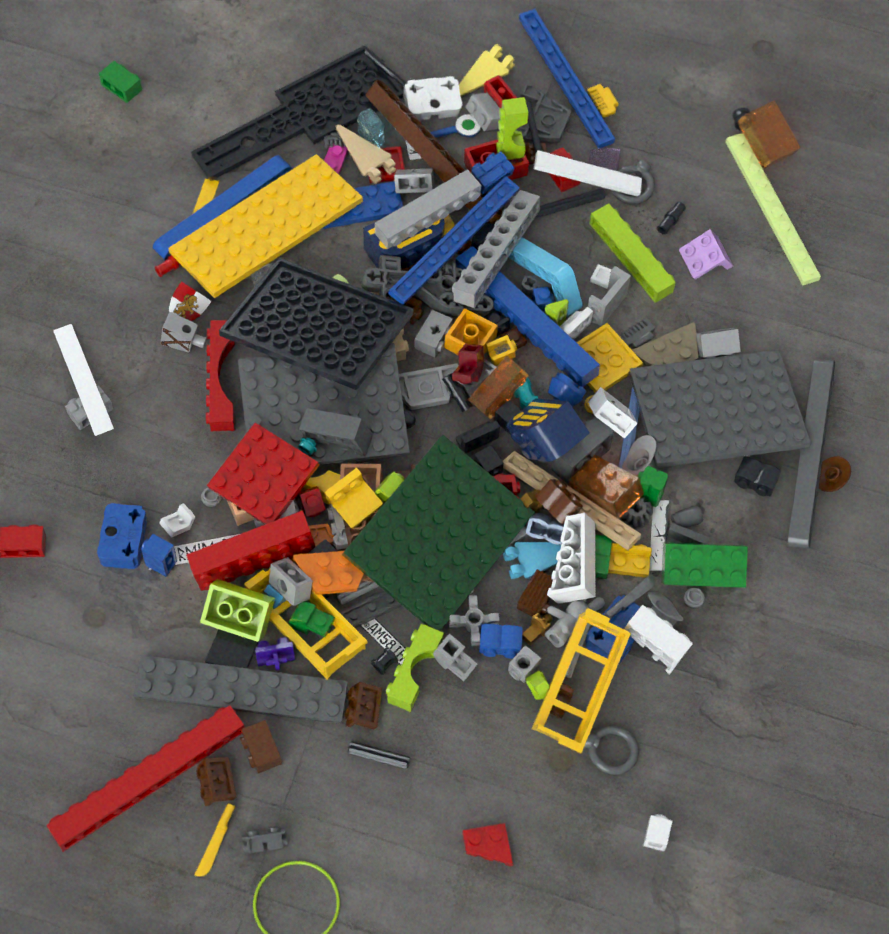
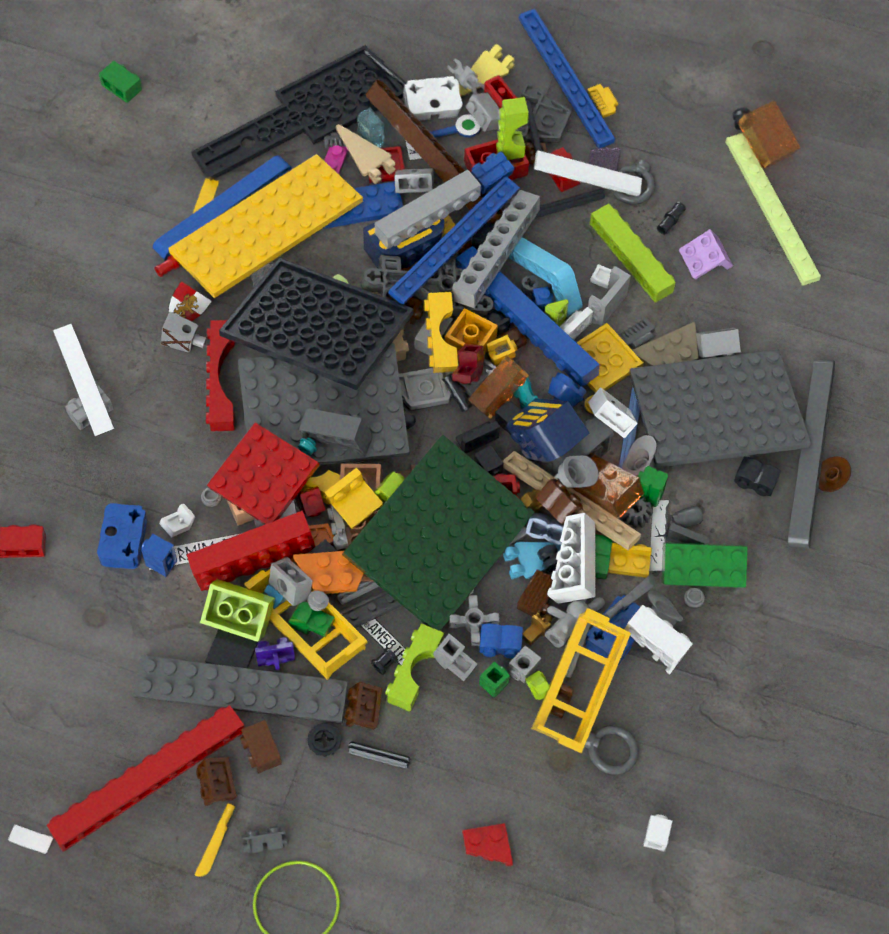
none -> white sticker [8,825,53,853]
none -> black gear [307,723,341,757]
none -> light grey plate [308,591,329,611]
none -> yellow arch [424,292,458,373]
none -> light grey pin [447,58,485,95]
none -> green brick [479,661,510,698]
none -> black wheel [537,544,558,572]
none -> light grey piece [555,455,598,488]

